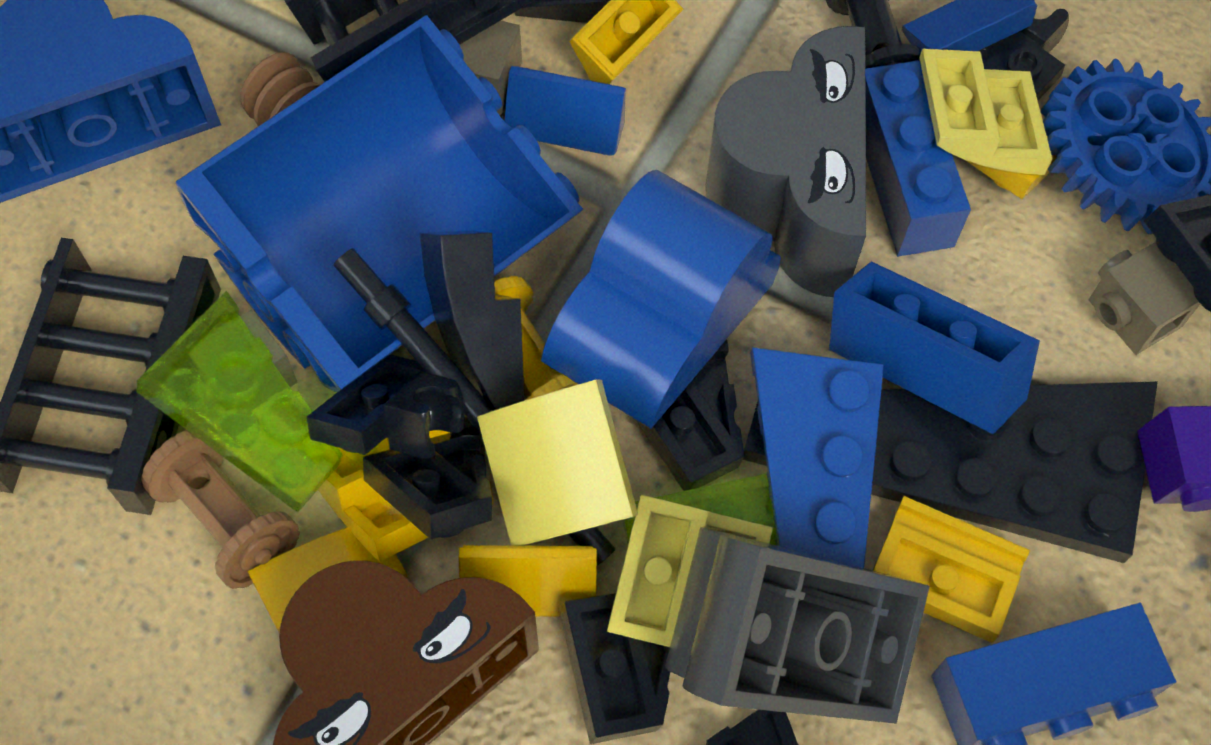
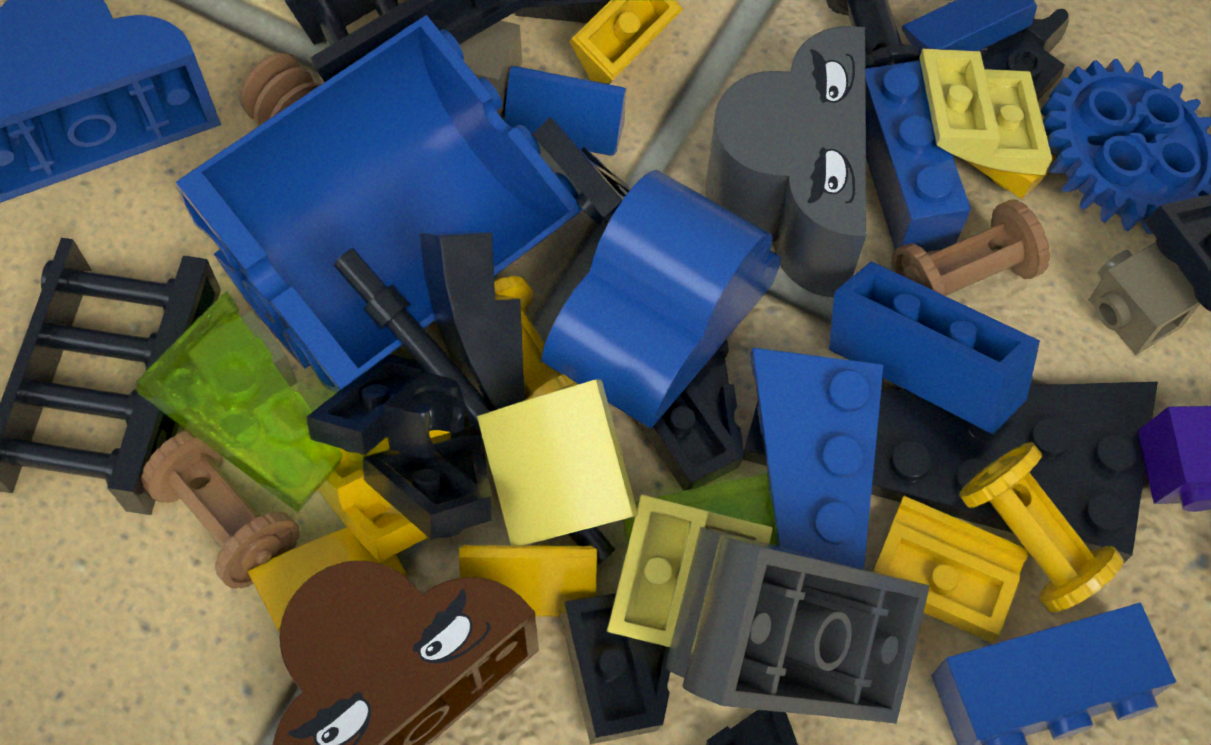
none -> black wing [532,117,631,225]
none -> medium nougat hose [891,199,1050,296]
none -> yellow hose [959,442,1124,613]

